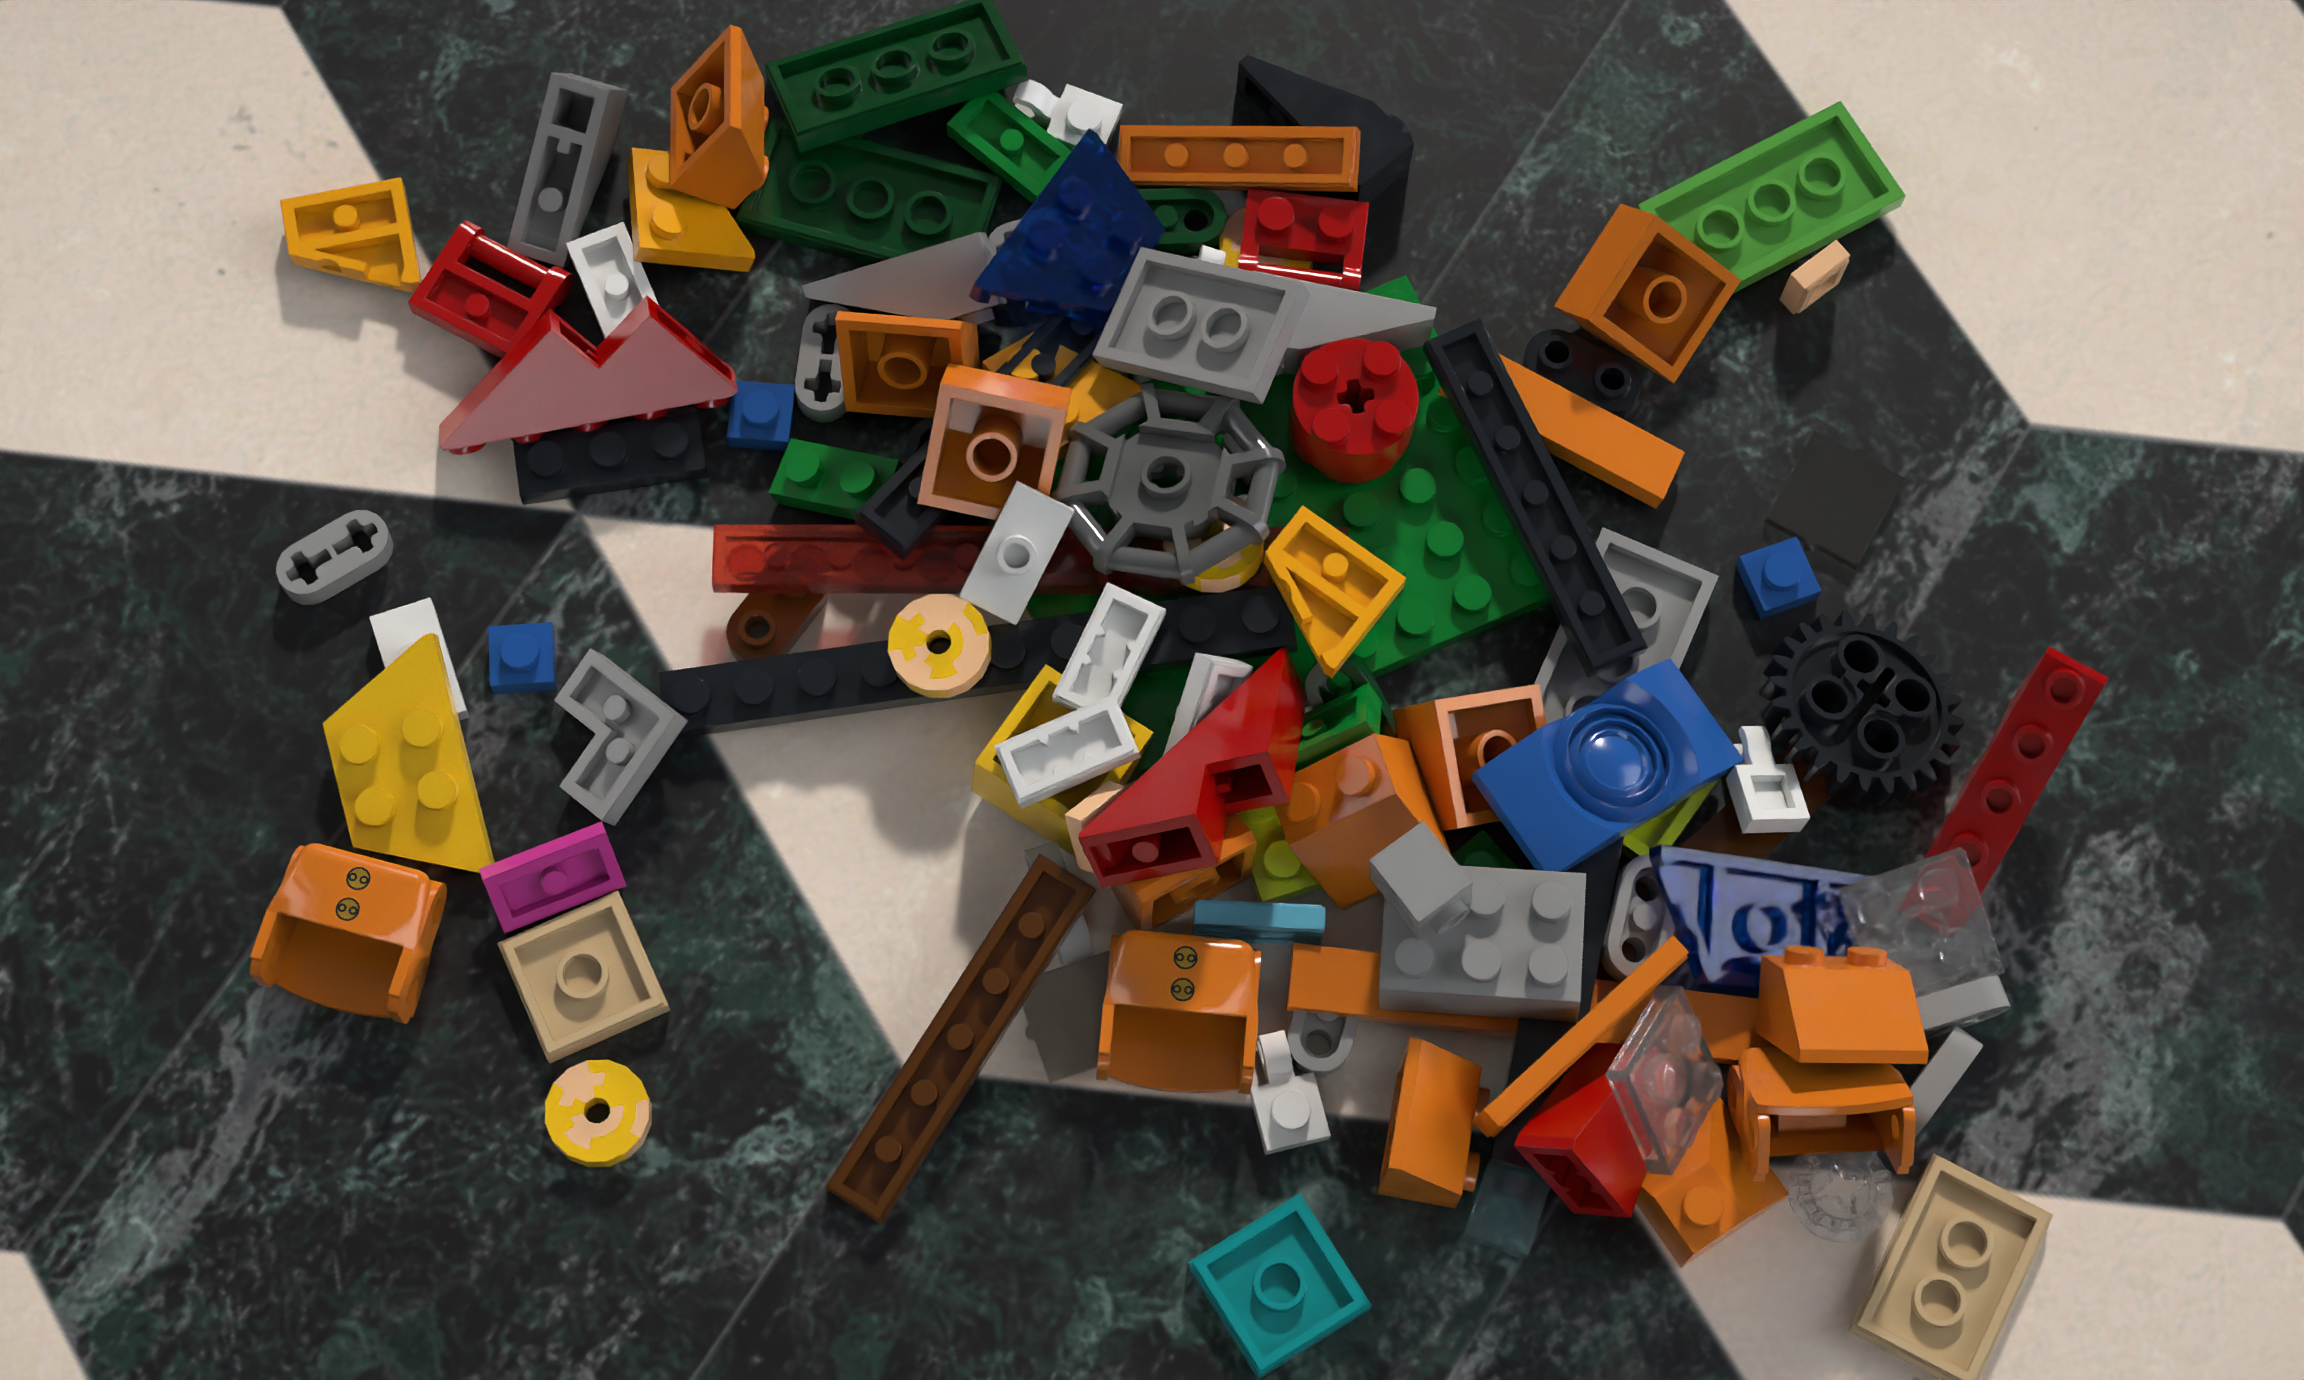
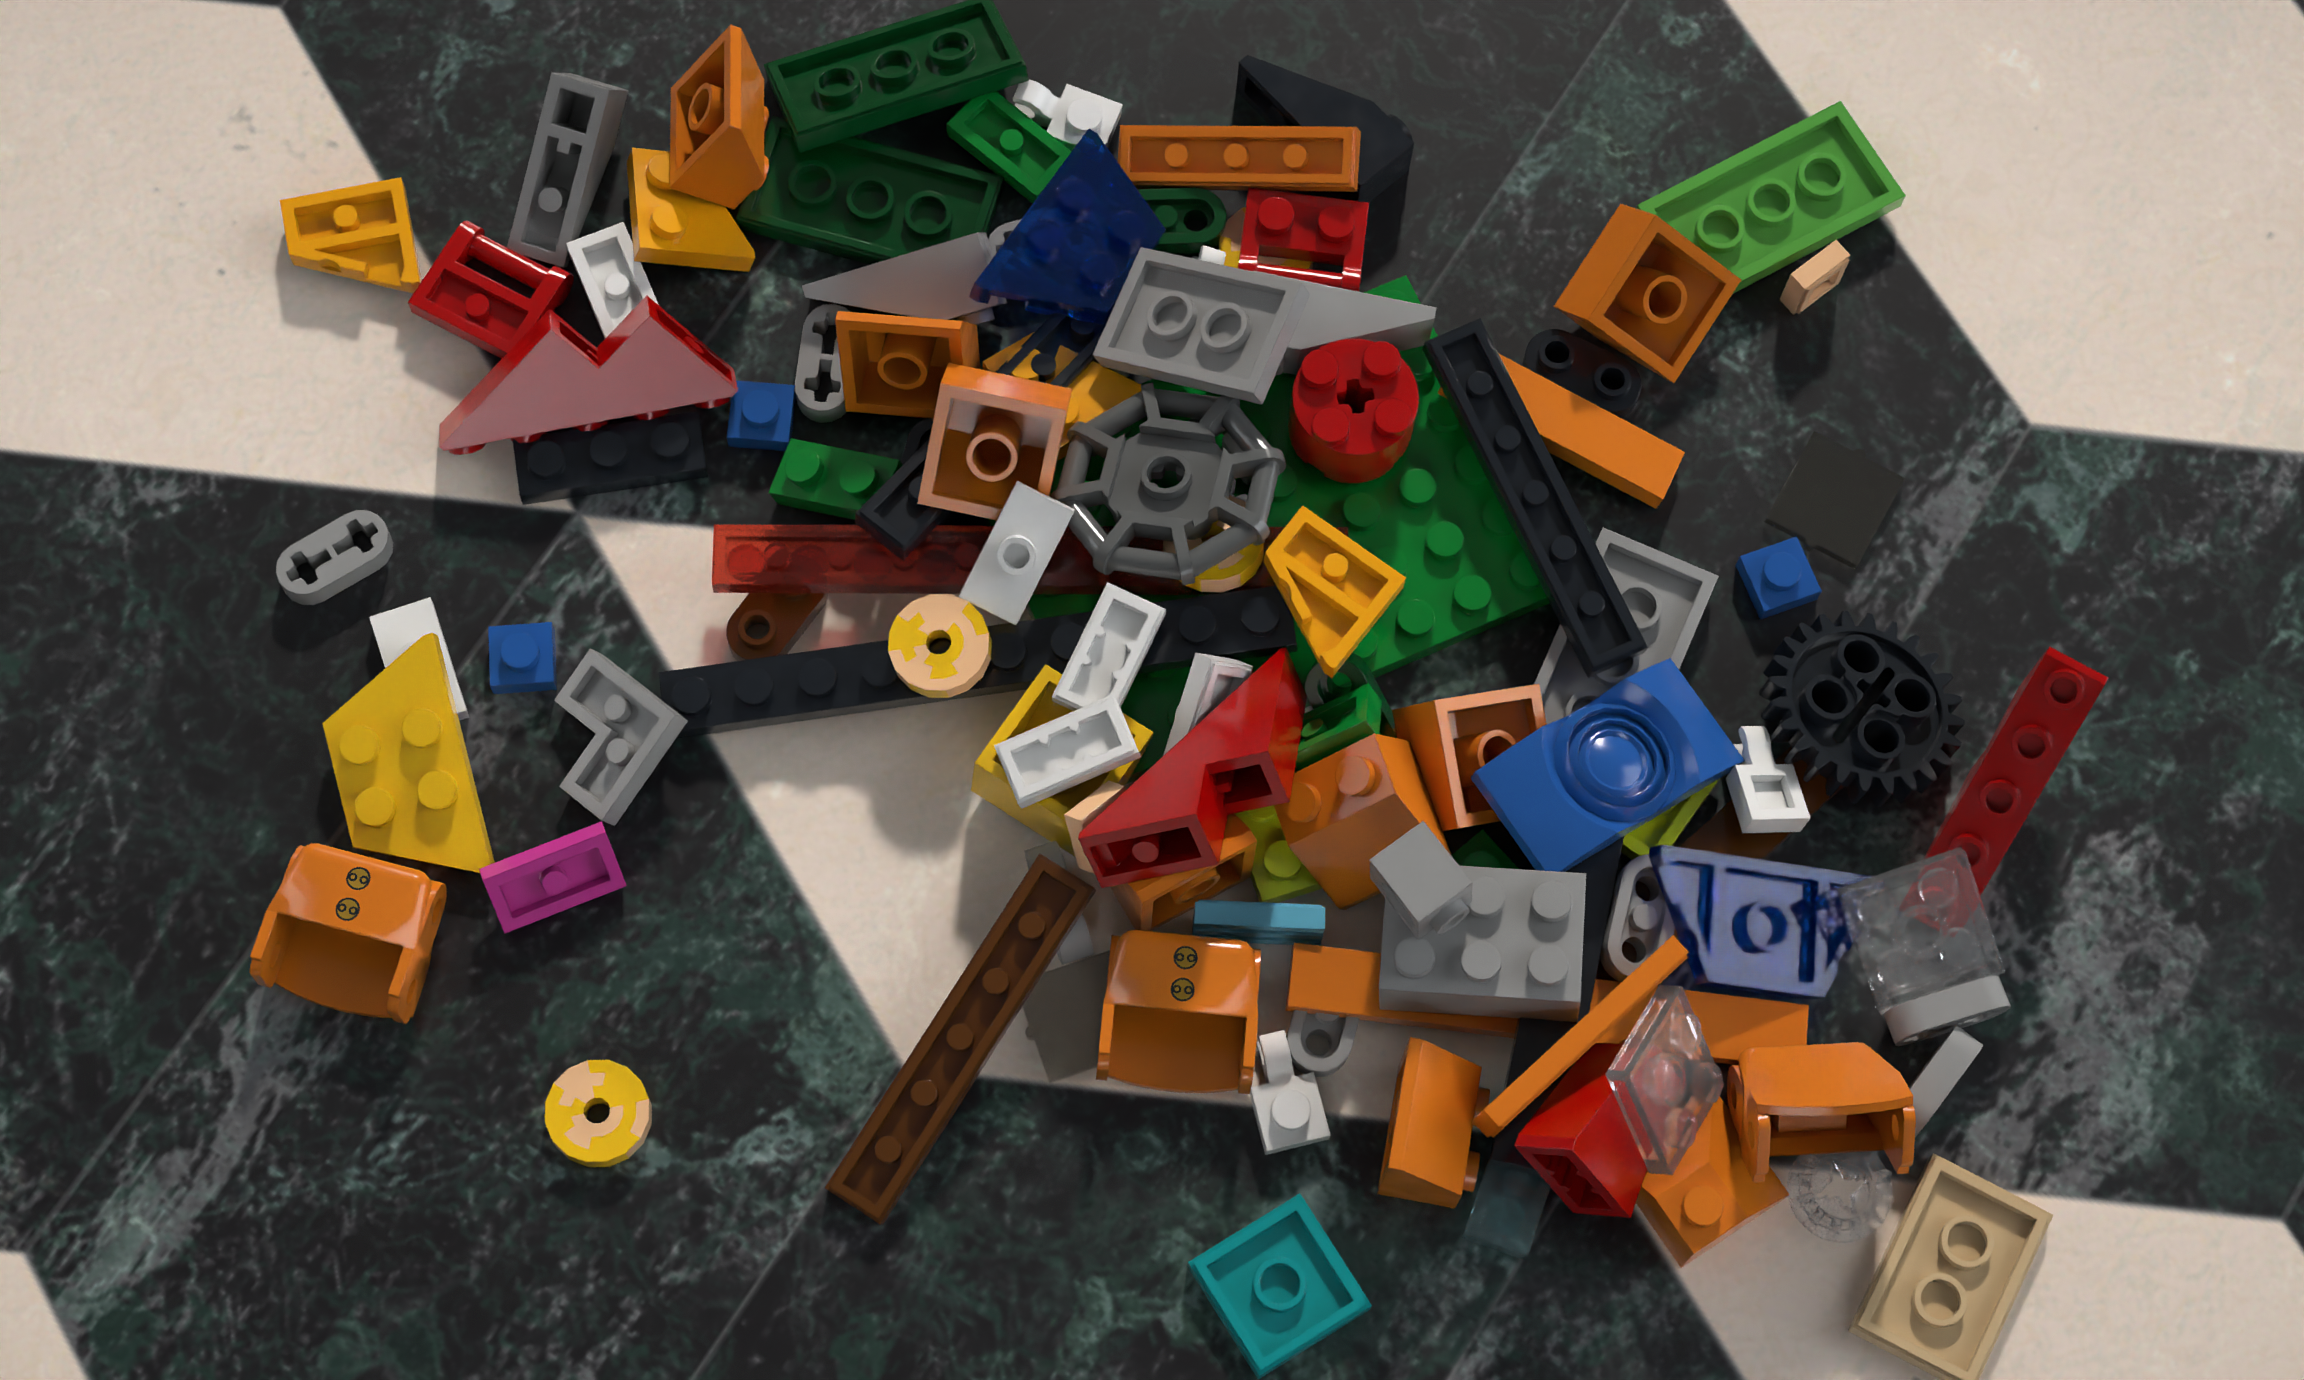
tan tile [497,891,670,1064] -> none
orange slope [1756,946,1929,1064] -> none

